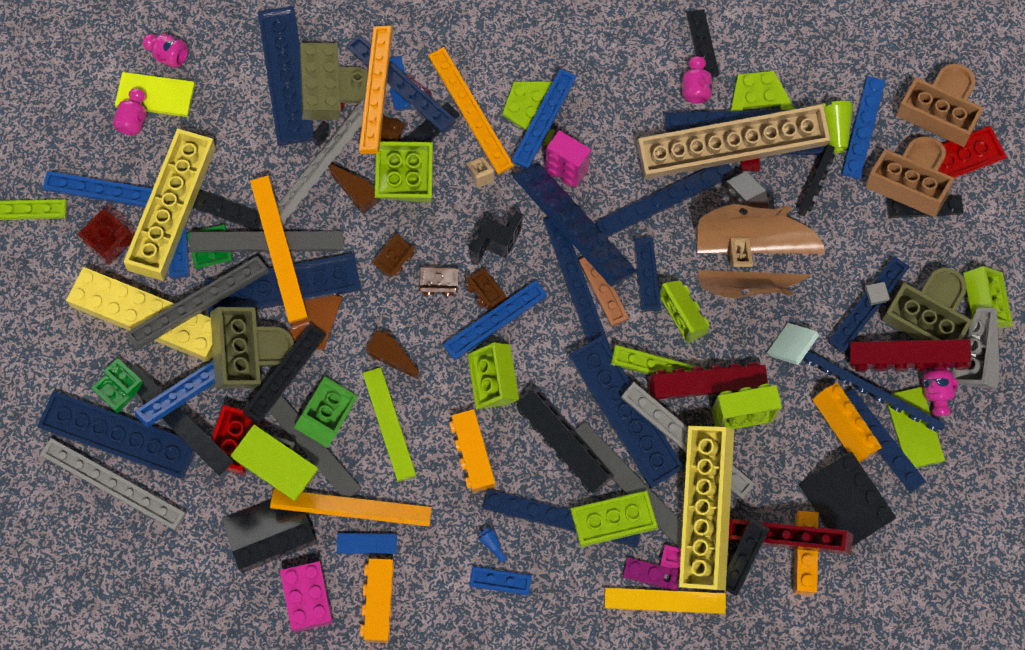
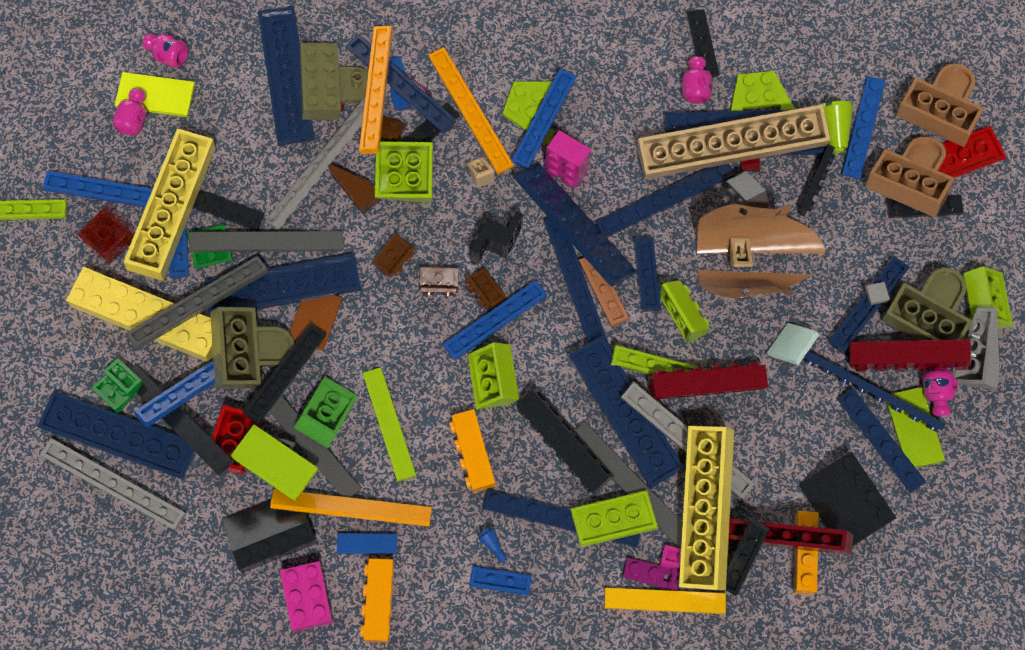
light orange tile [250,176,308,324] -> none
black tile [312,123,330,146] -> none
reddish brown slope [366,330,420,379] -> none
lime slope [711,384,782,429] -> none
light orange brick [812,383,882,463] -> none

